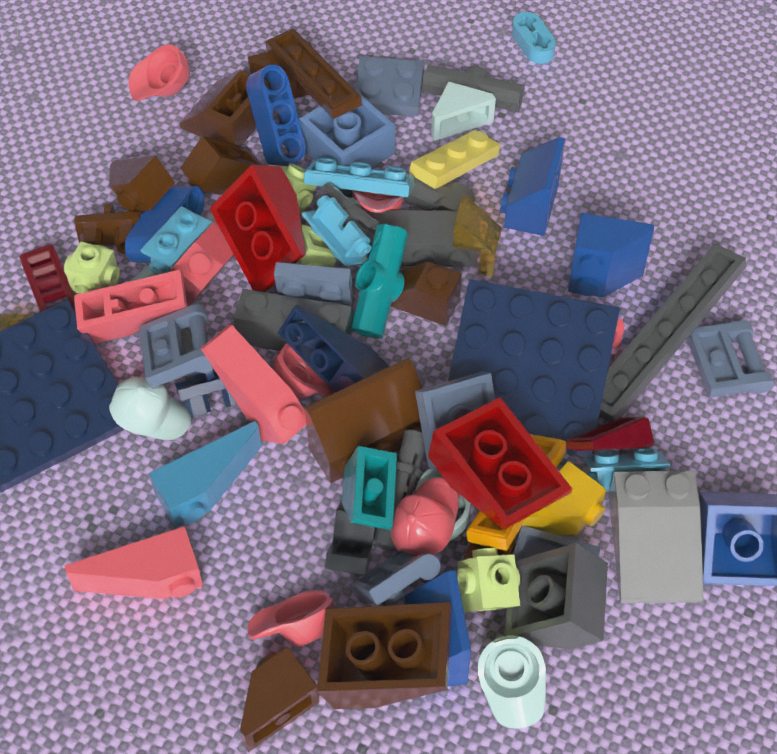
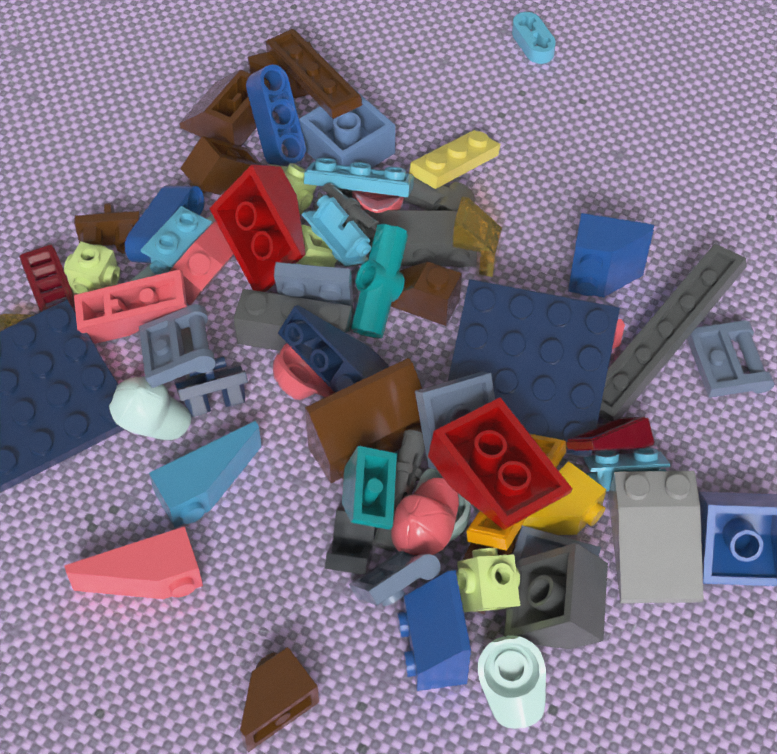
reddish brown slope [109,155,175,212] -> none
coral piece [129,44,190,101] -> none
coral slope [200,325,306,445] -> none
coral piece [247,590,334,647] -> none
reddish brown slope [317,602,452,709] -> none
sand blue plate [355,56,424,116] -> none
dark grey piece [422,64,525,112] -> none
light aqua slope [431,81,496,141] -> none
blue slope [500,137,566,236] -> none

